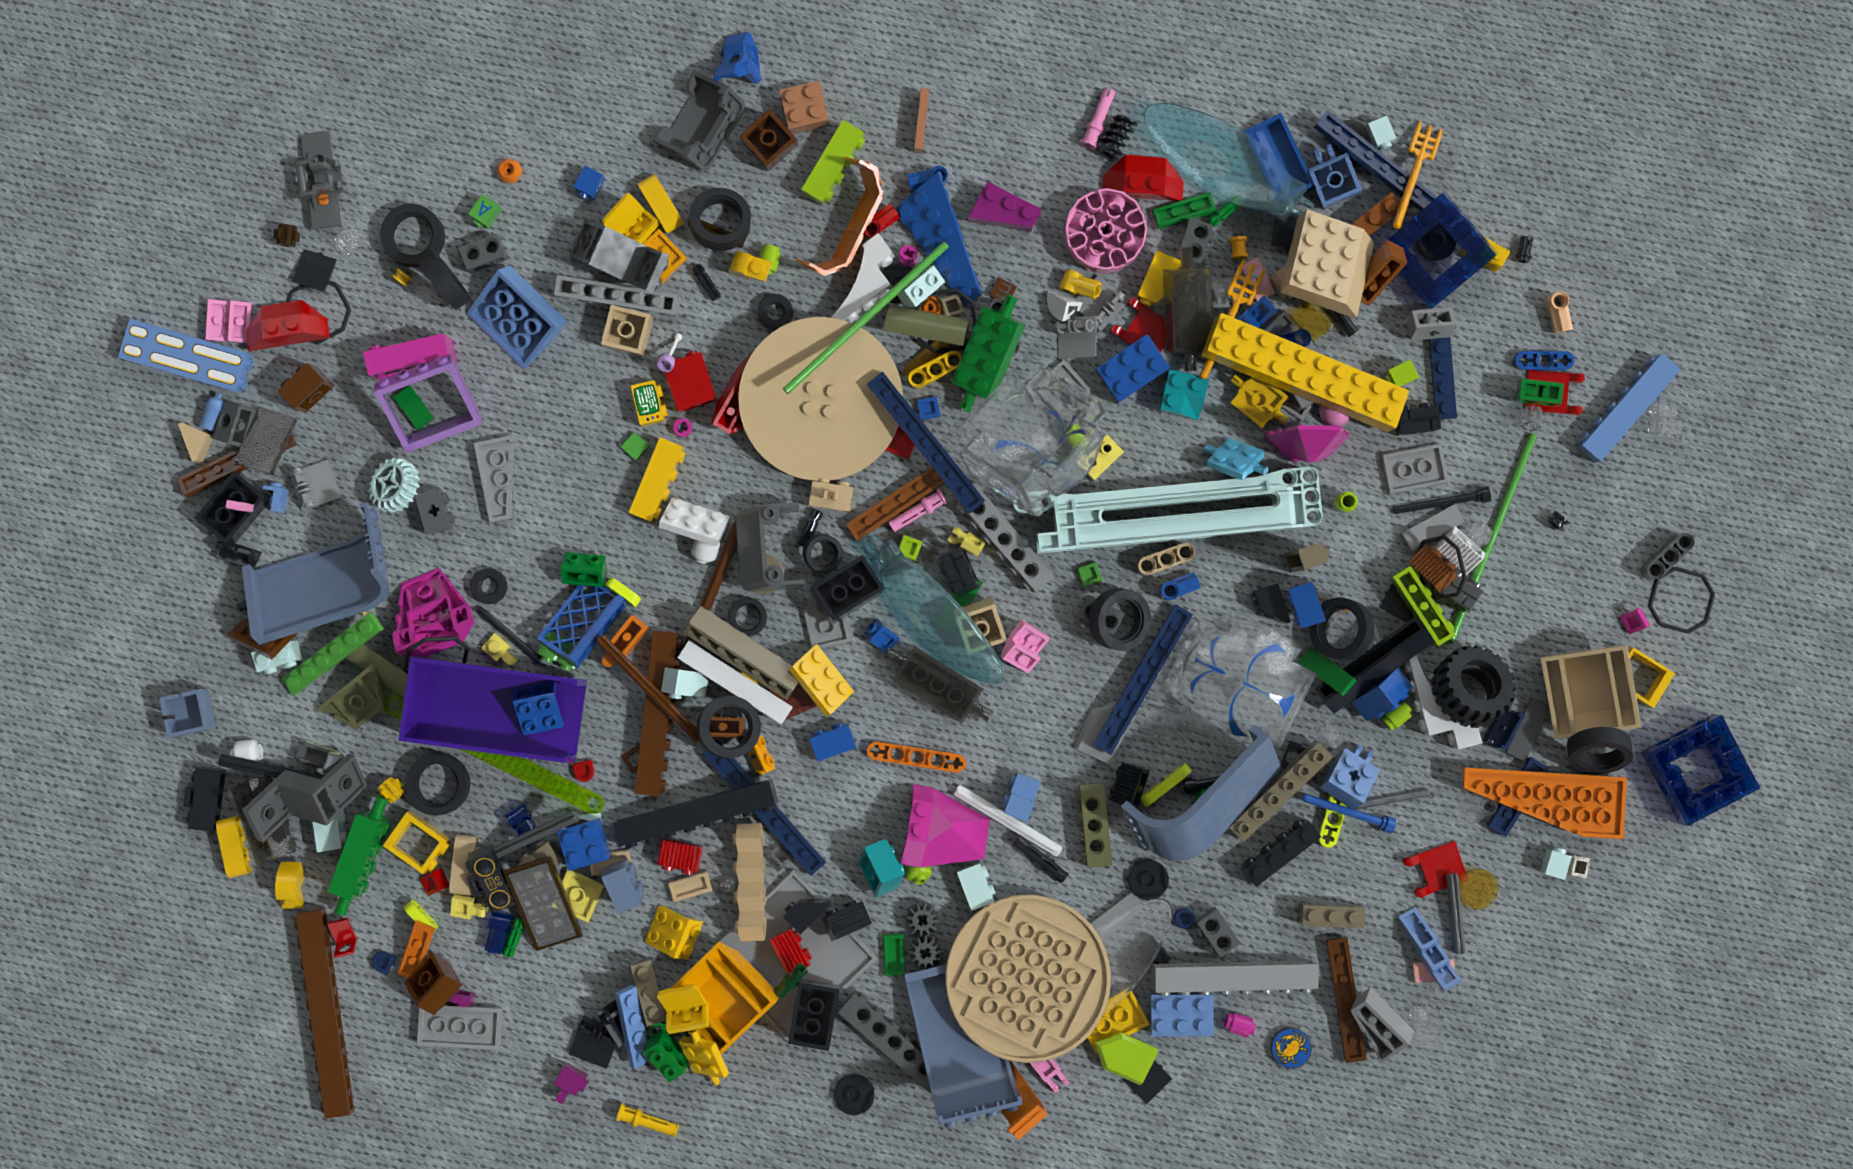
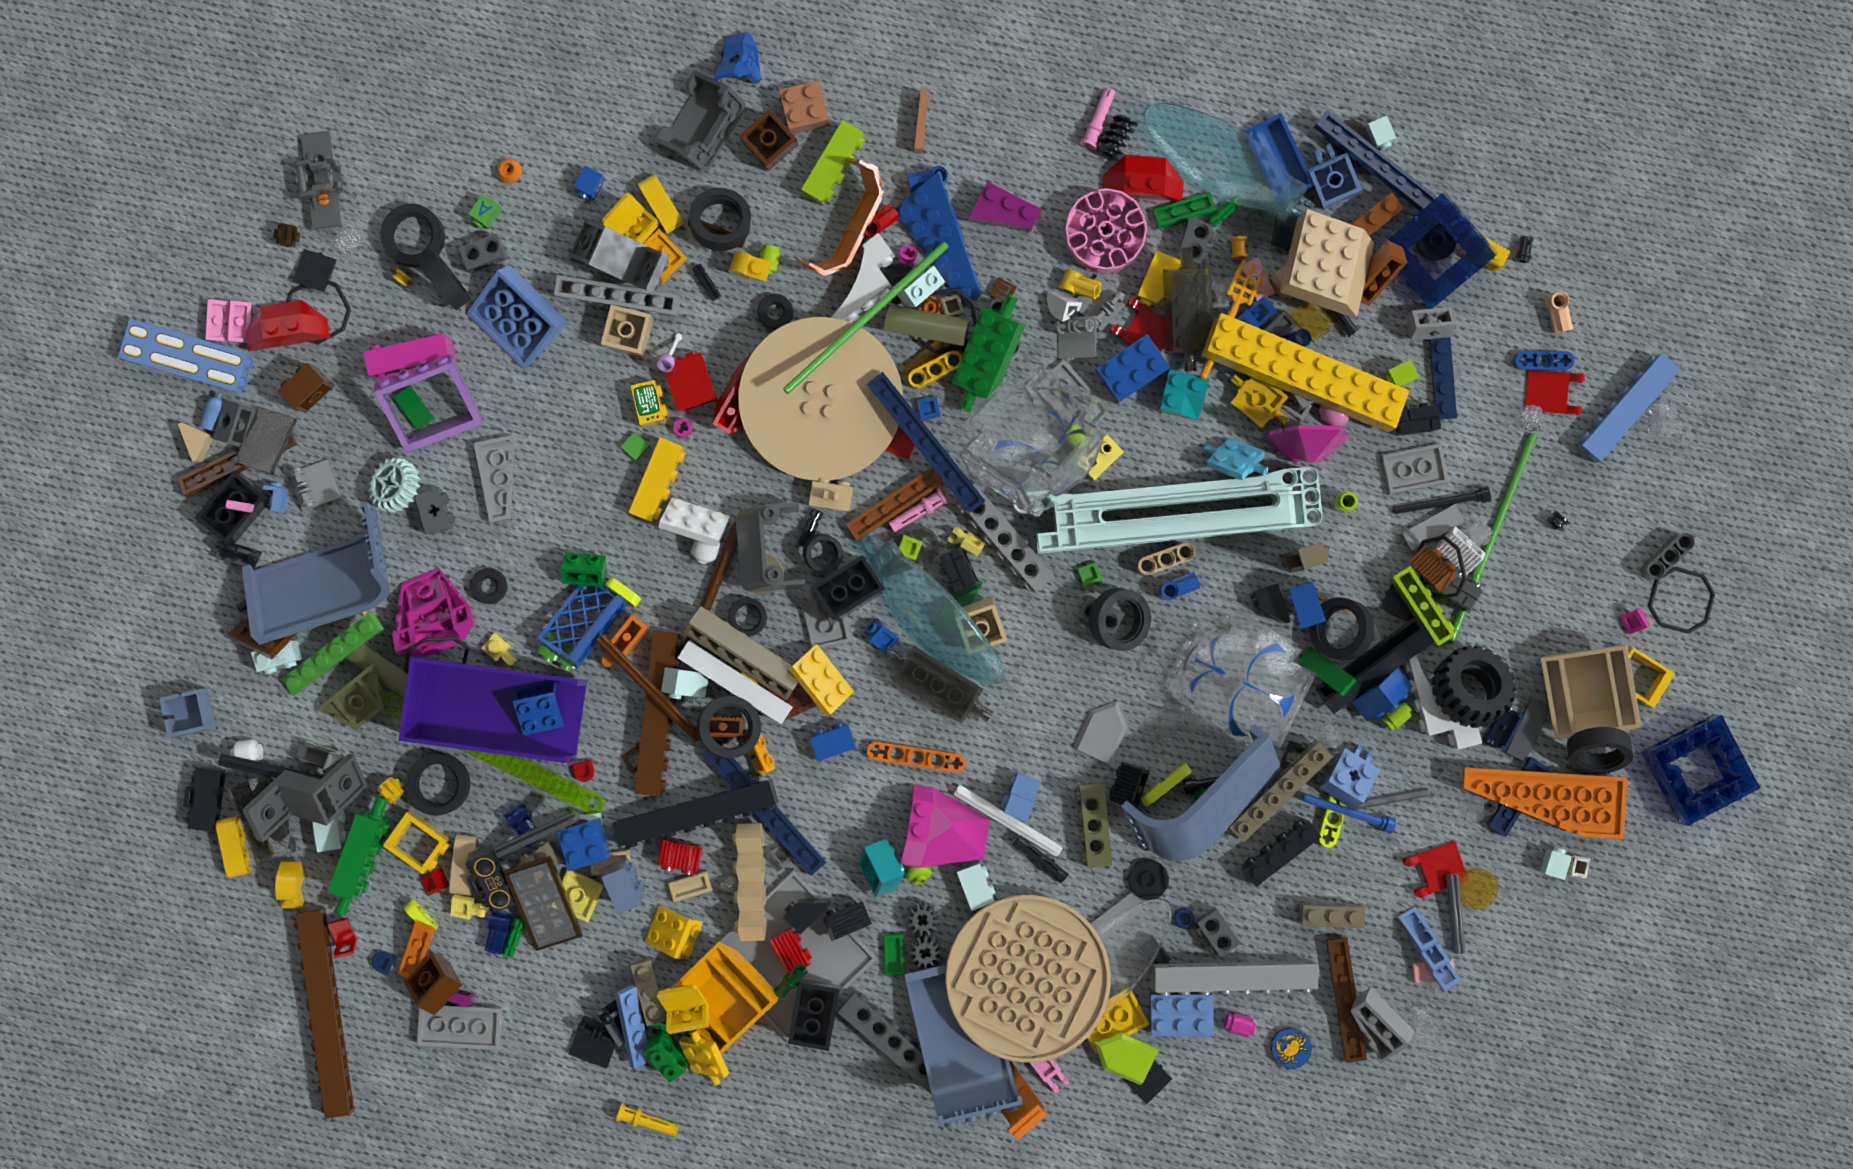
black bar [476,606,542,664] -> none
magenta brick [554,1062,589,1104] -> none
black tile [834,1073,875,1116] -> none
bright pink slope [1001,619,1050,673] -> none
dark blue plate [1093,604,1193,755] -> none
light orange piece [1393,121,1442,229] -> none
green brick [1515,379,1564,407] -> none

